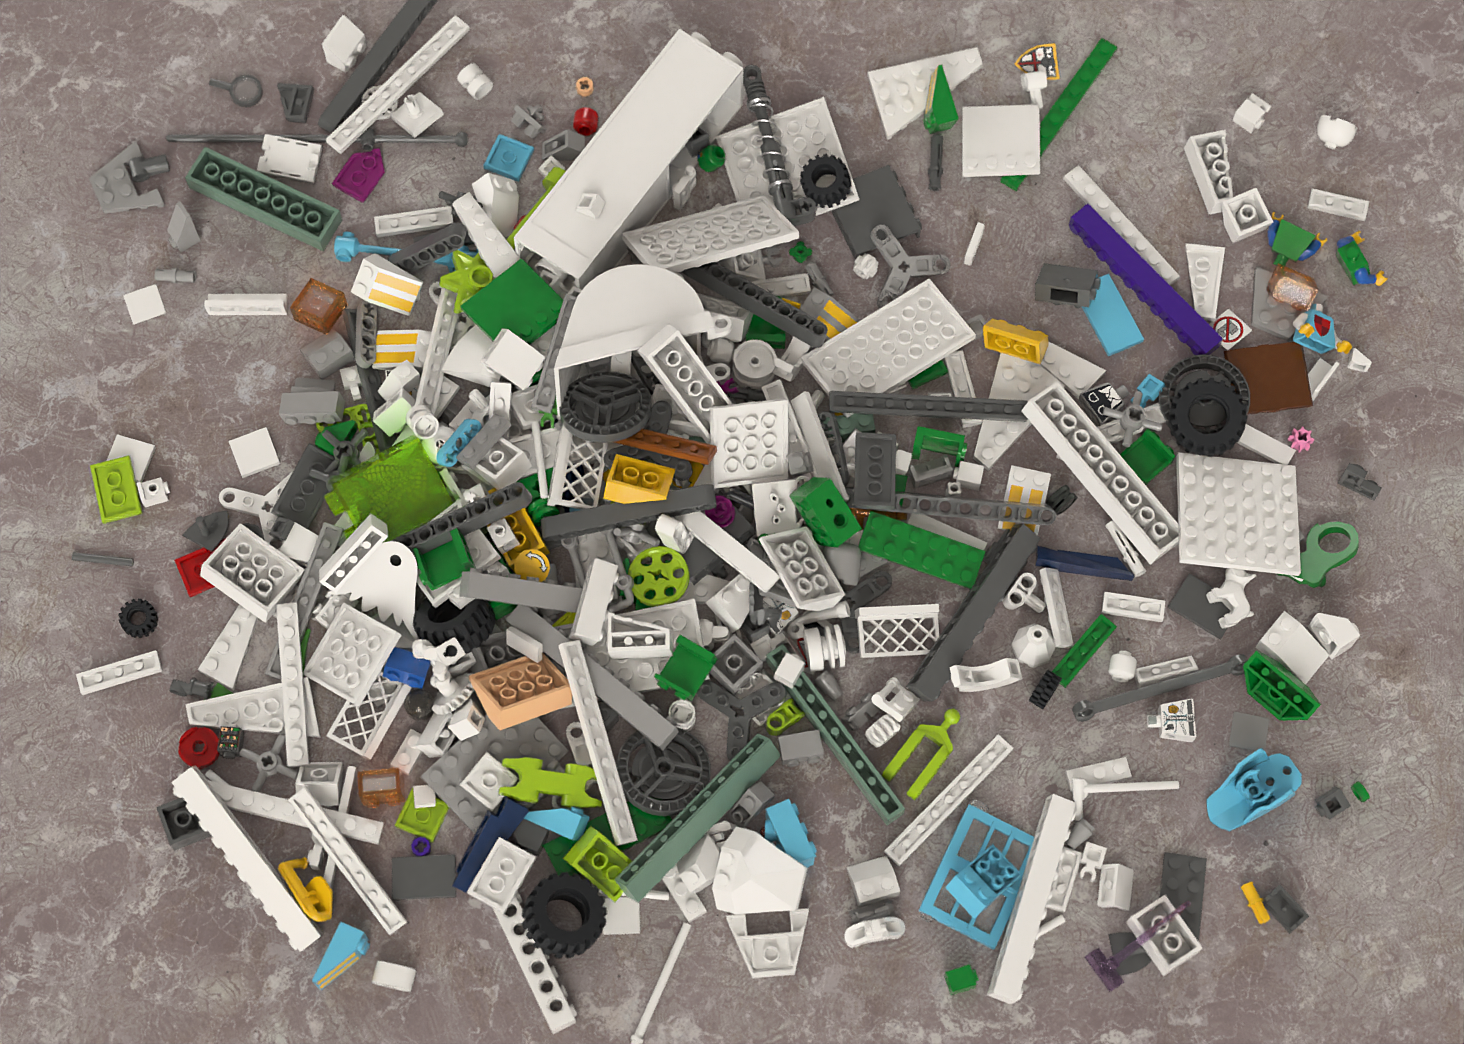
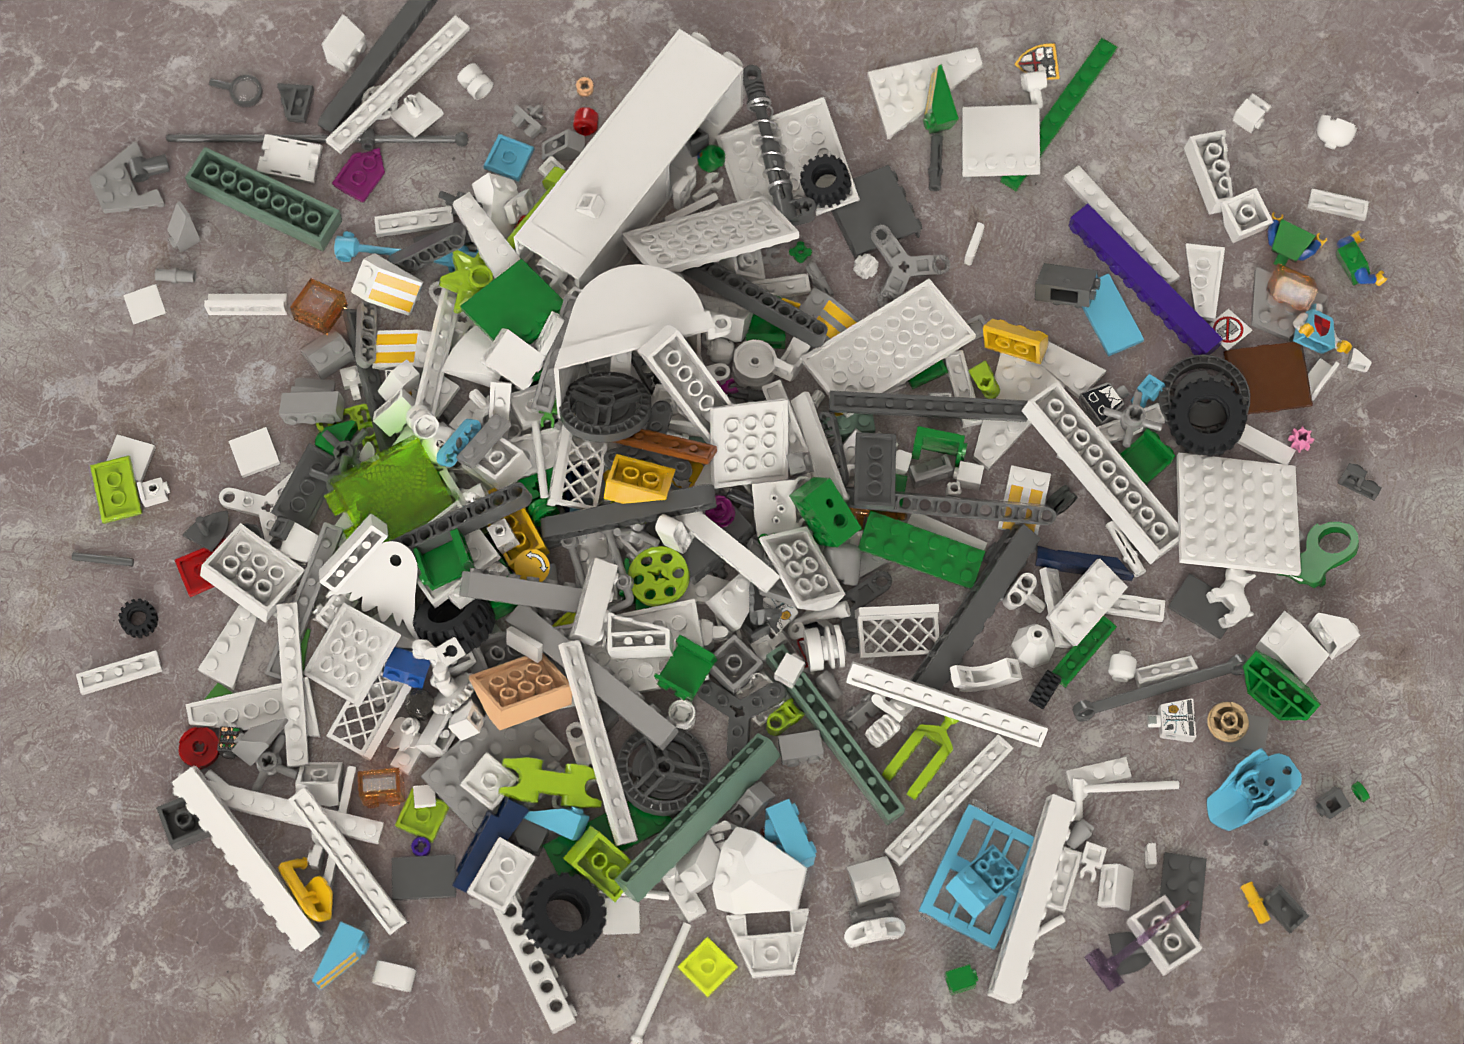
dark grey connector [169,677,214,700] -> none
none -> light grey slope [231,718,289,766]
none -> white plate [387,717,420,752]
none -> white slope [504,189,535,224]
none -> white tile [534,311,564,355]
none -> white tile [662,193,719,222]
none -> neon yellow tile [678,937,738,997]
none -> white bar [692,172,723,201]
none -> white plate [846,662,1048,748]
none -> lime piece [968,360,1000,399]
none -> white plate [1046,559,1128,646]
none -> white tile [1144,843,1157,869]
none -> tan cone [1207,702,1249,742]

